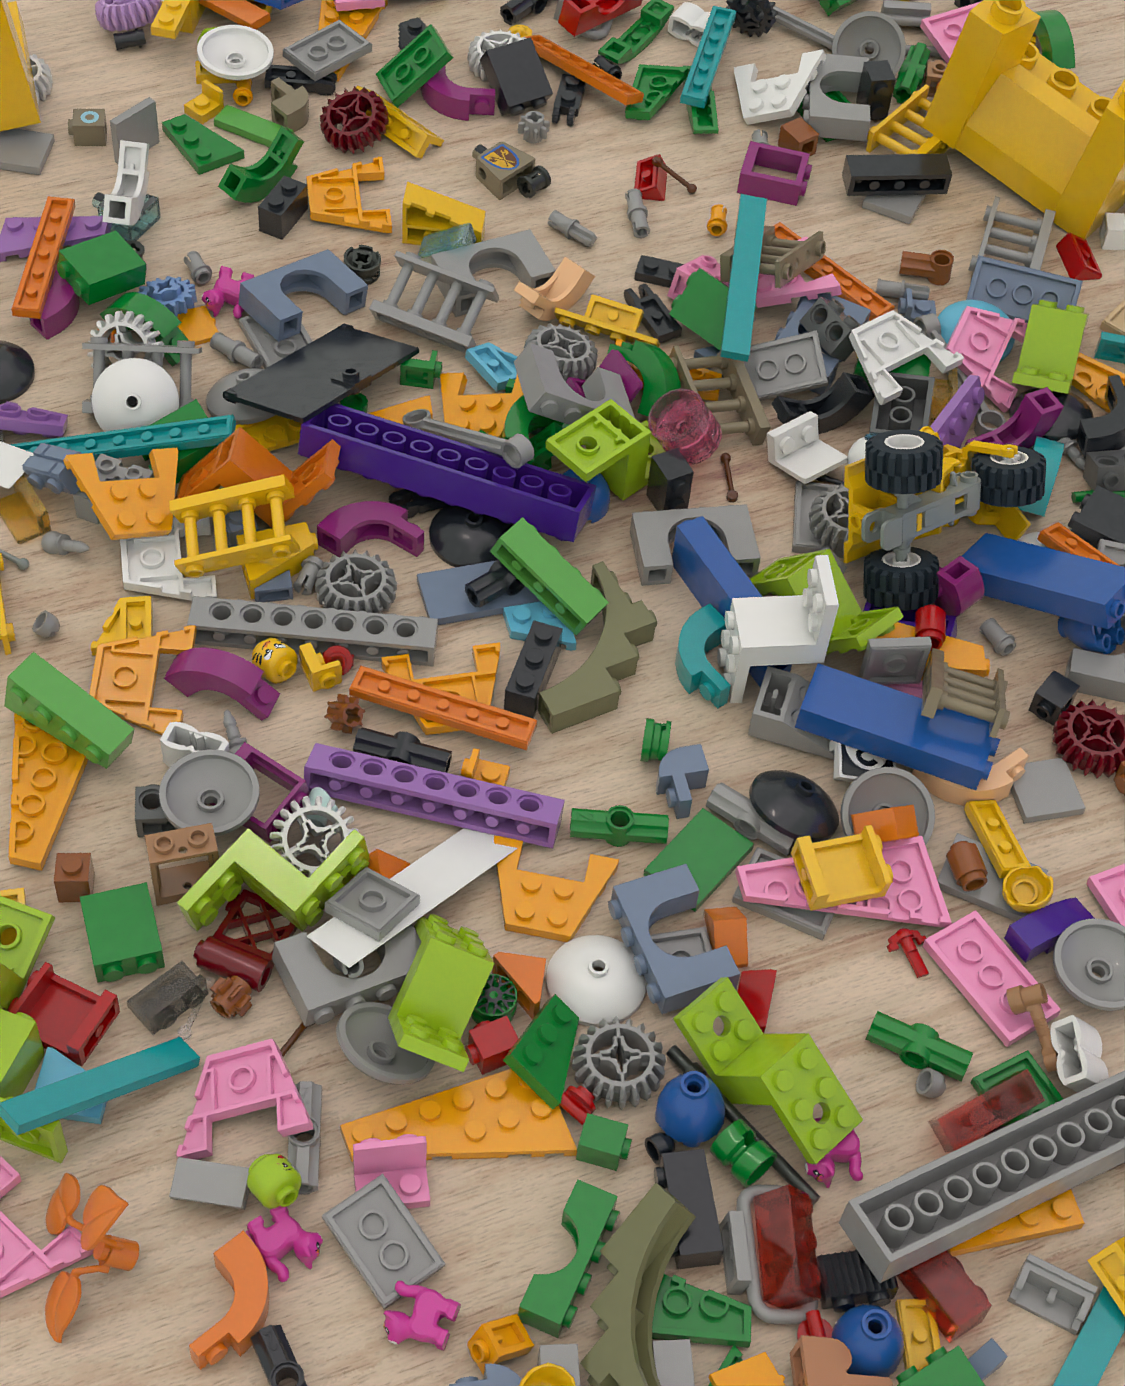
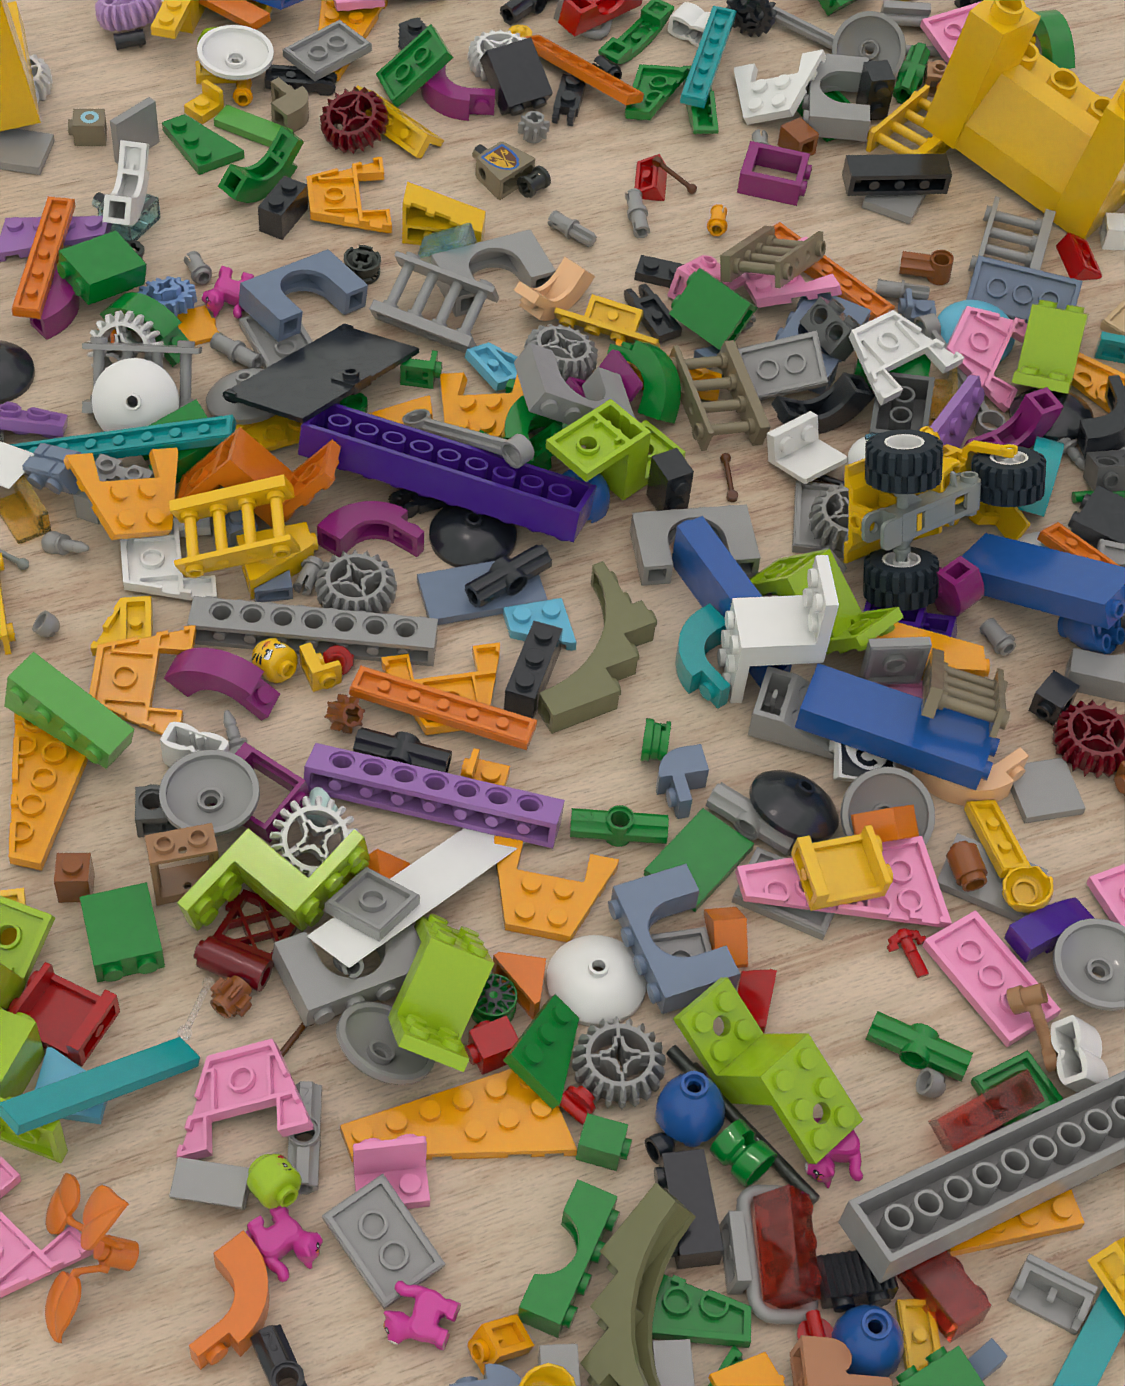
clear smoke bracket [127,961,208,1035] -> none
bright green brick [490,517,609,636] -> none
clear pink wheel [648,388,722,465] -> none
teal tile [720,194,767,362] -> none
red brick [915,605,946,651] -> none

